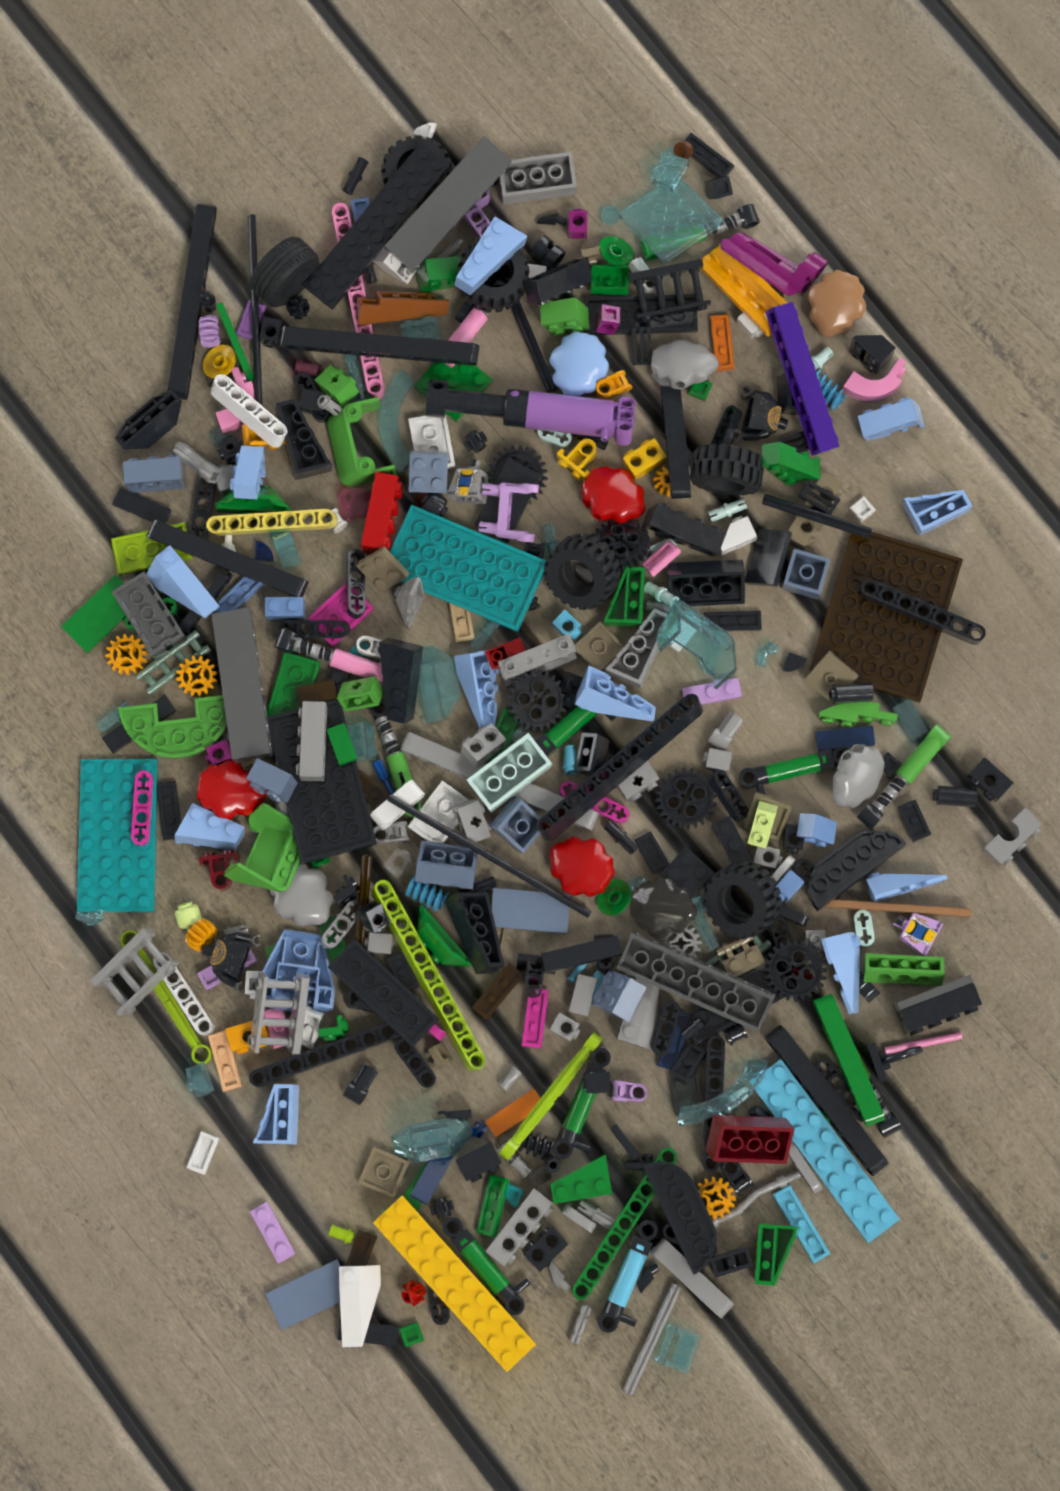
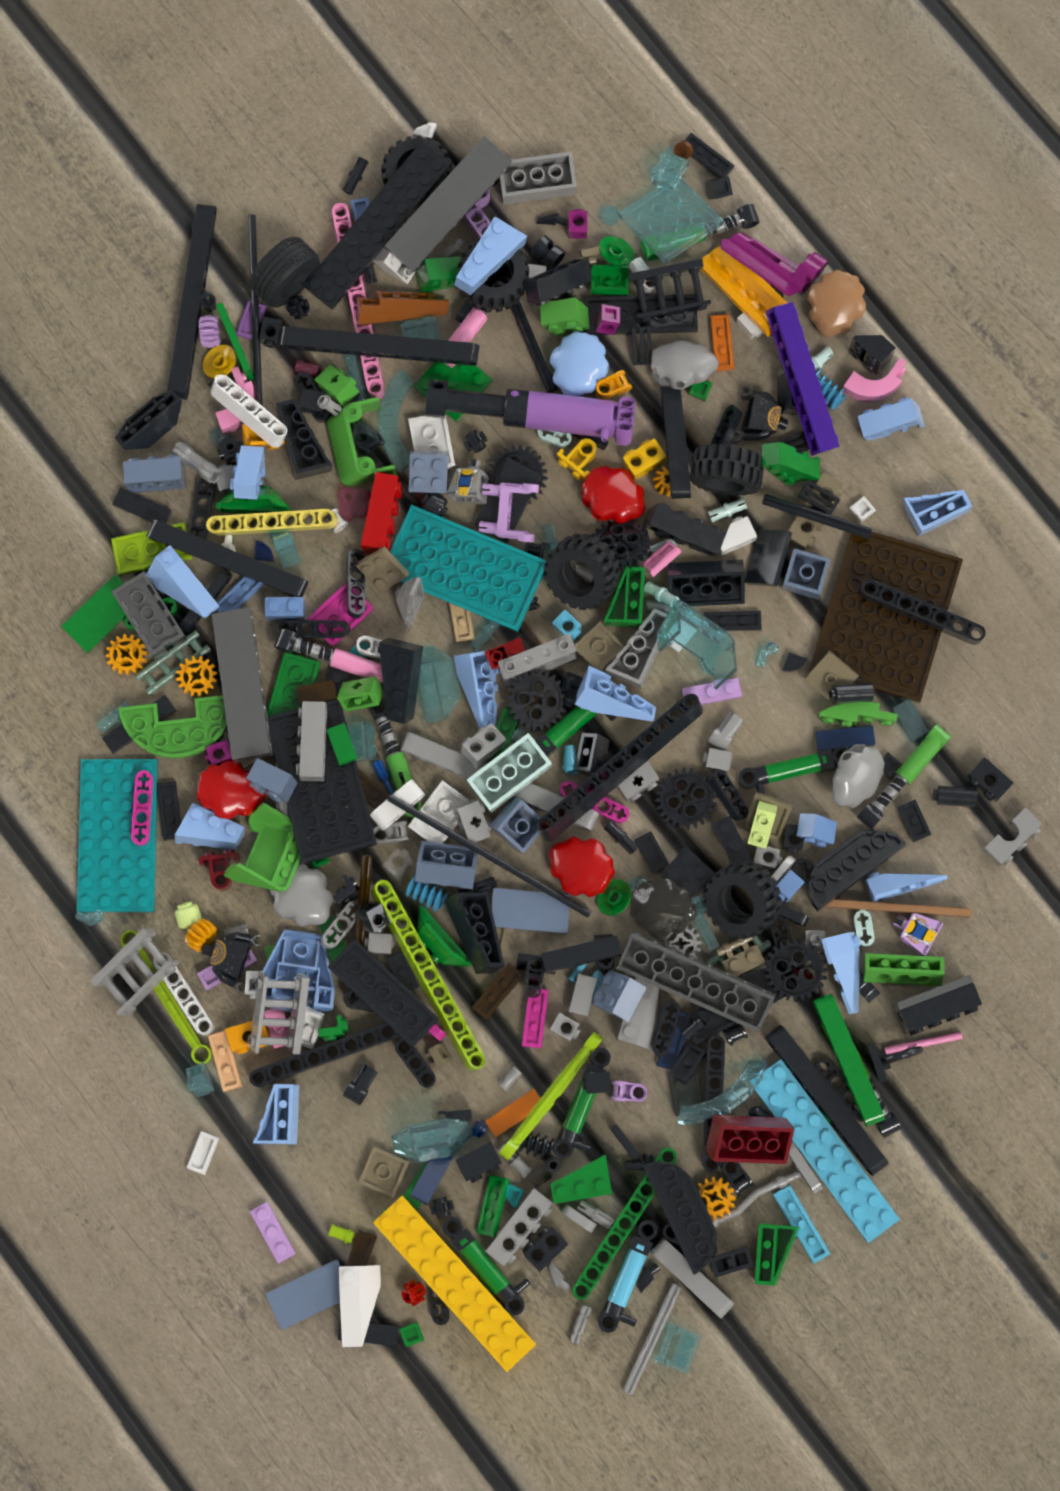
none -> black piece [350,421,385,455]

